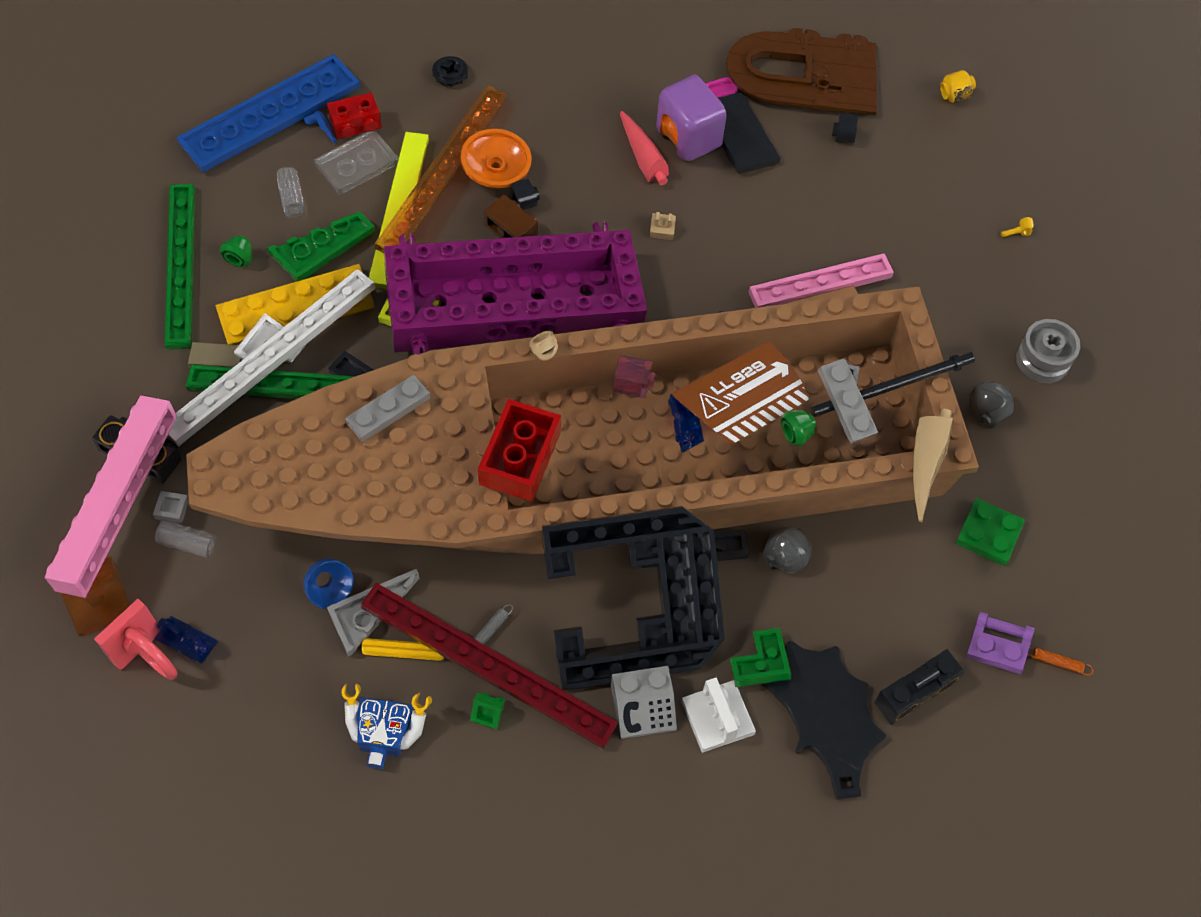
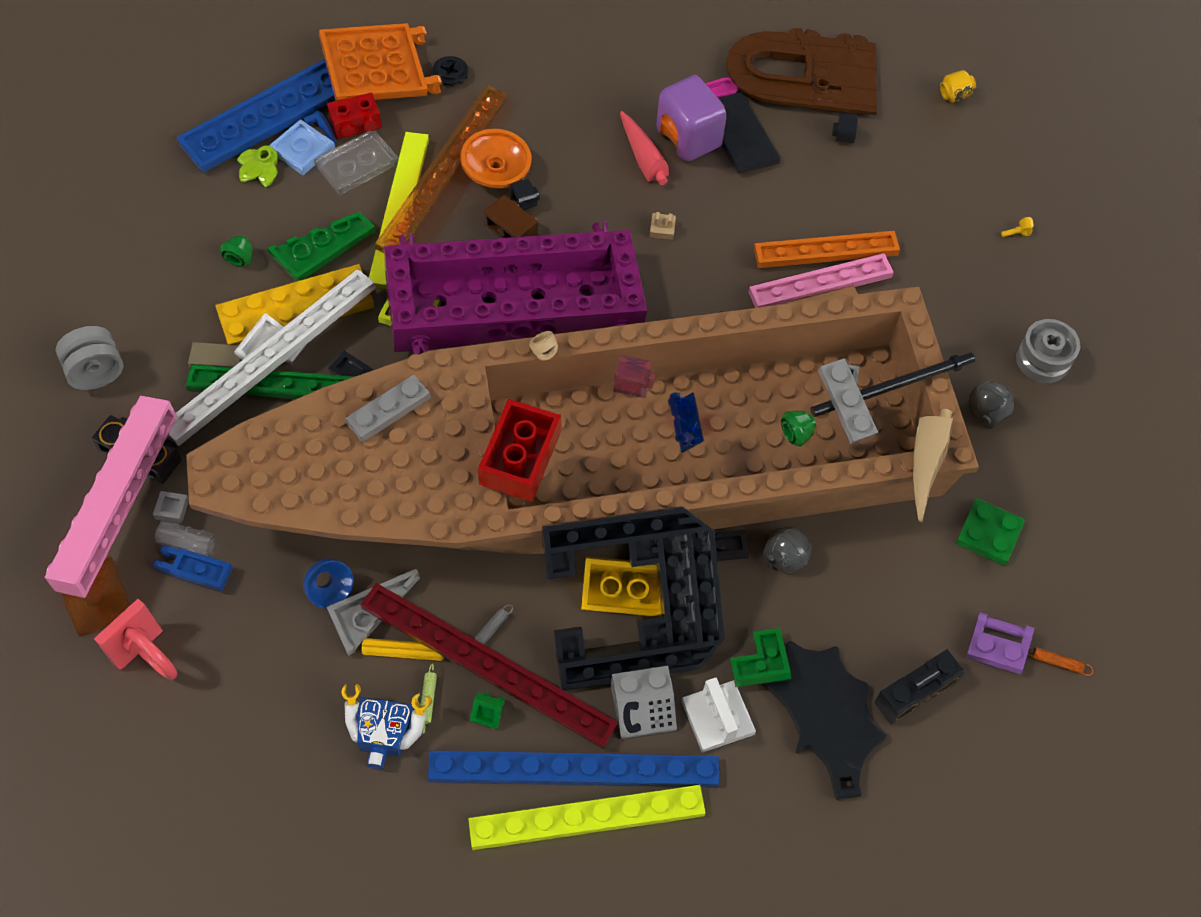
clear blue hinge [155,616,218,665] -> none
green tile [164,183,195,350] -> none
clear axle [276,167,305,217] -> none
dark orange sticker [672,341,809,444] -> none
none -> light grey wheel [55,326,124,390]
none -> blue hinge [151,545,233,592]
none -> lime plate [237,146,278,188]
none -> light blue tile [269,119,335,175]
none -> orange plate [319,23,442,101]
none -> yellowish green piece [421,664,437,734]
none -> blue plate [428,751,719,788]
none -> neon yellow plate [468,785,706,850]
none -> yellow slope [581,556,662,616]
none -> orange plate [754,231,900,268]

